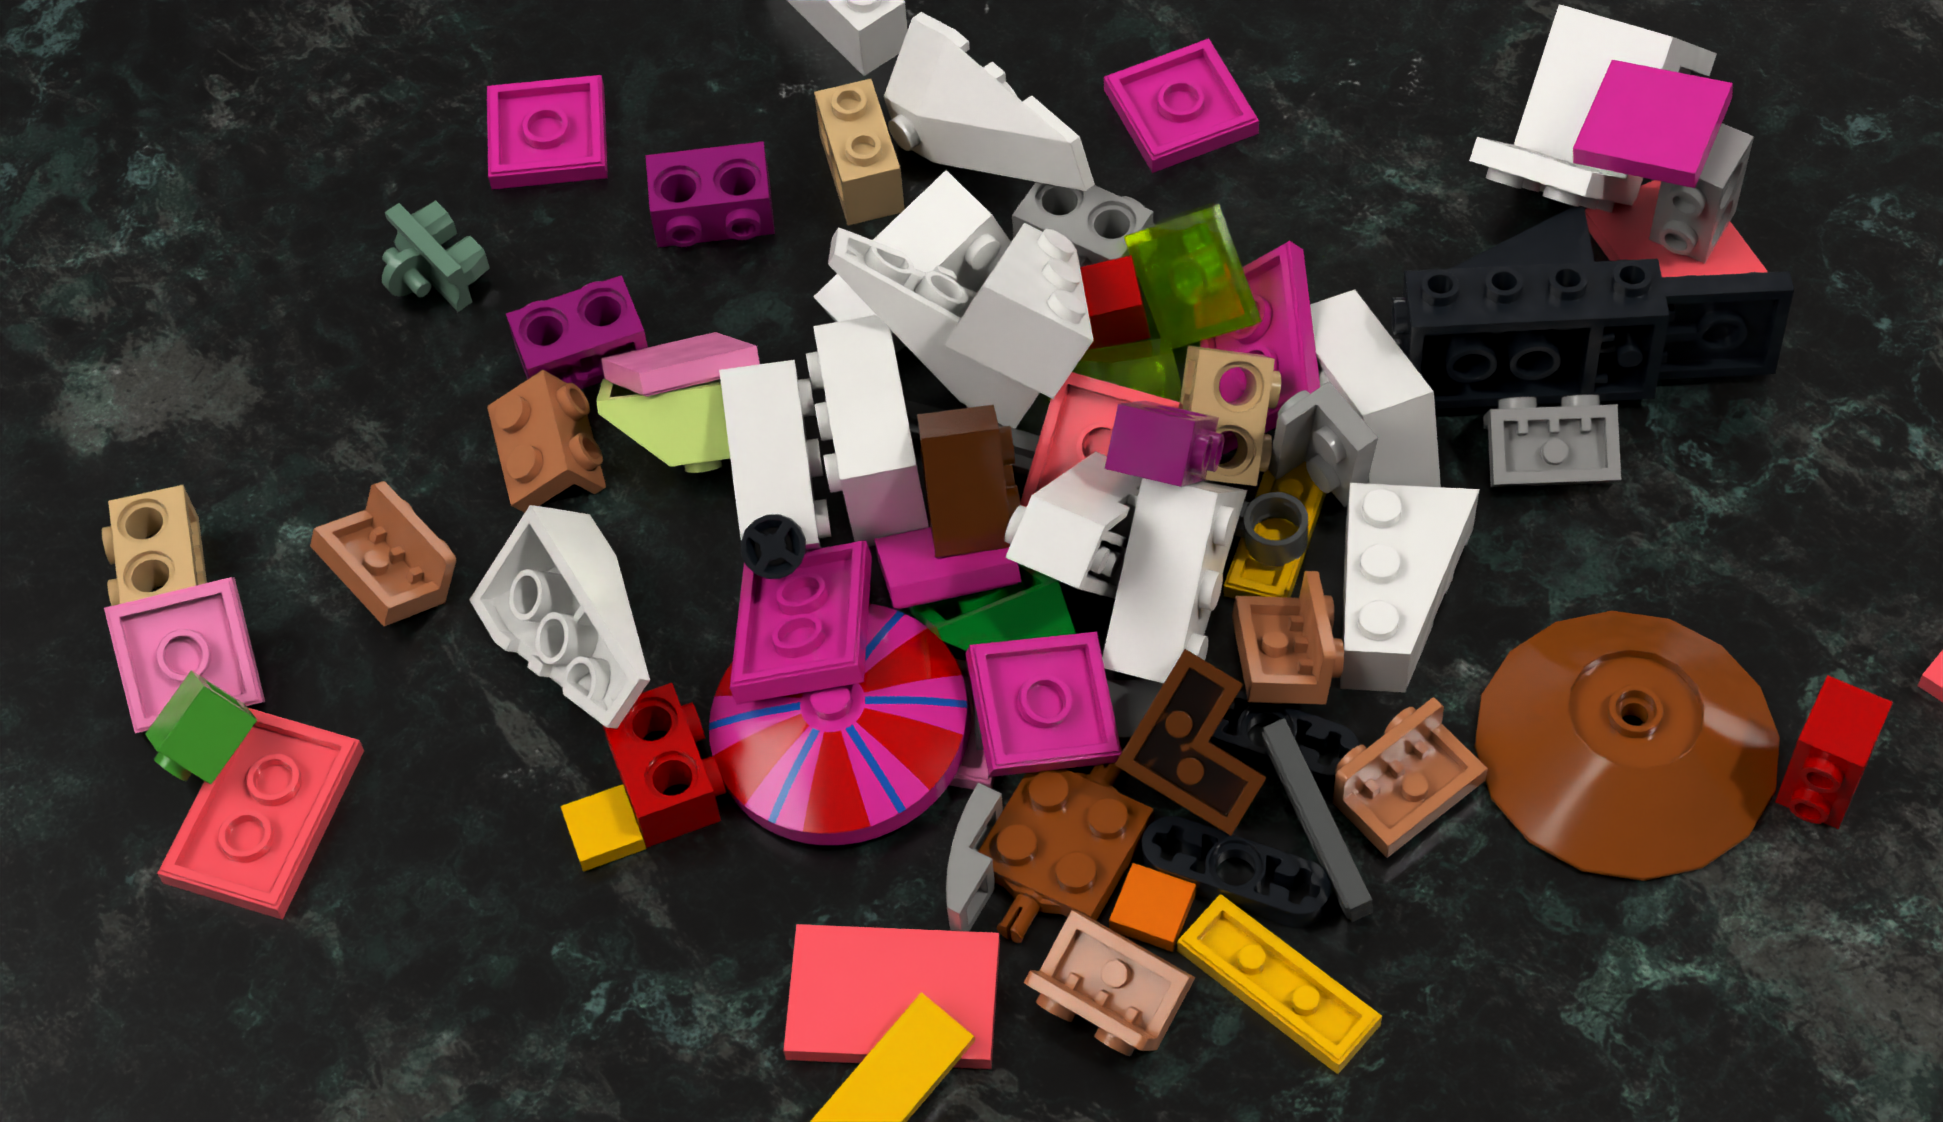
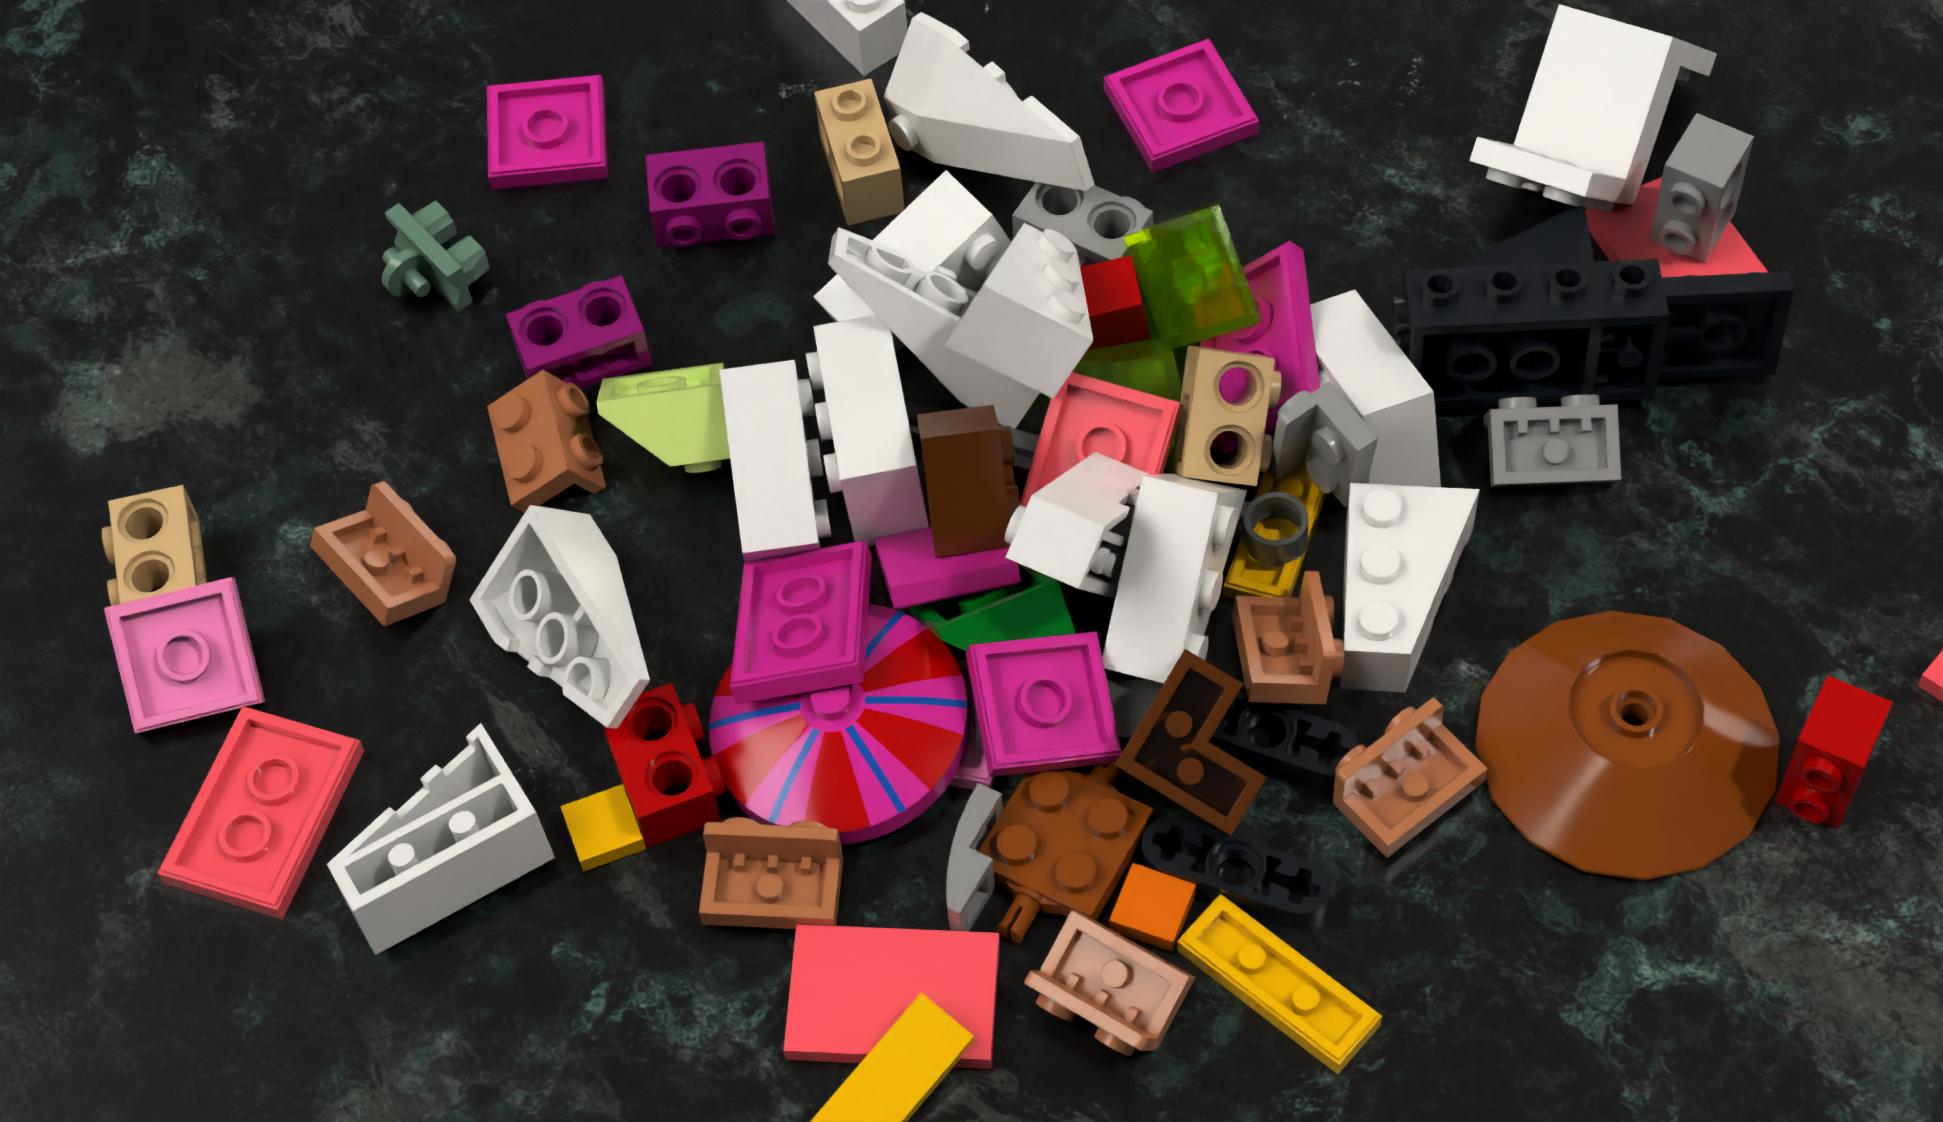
bright green brick [145,670,257,784] -> none
bright pink tile [601,332,760,397] -> none
black wheel [741,514,806,579] -> none
magenta brick [1104,401,1224,487] -> none
dark grey tile [1262,718,1373,922] -> none
dark pink tile [1573,60,1733,188] -> none
none -> white wedge [327,723,555,955]
none -> nougat bracket [699,817,843,929]

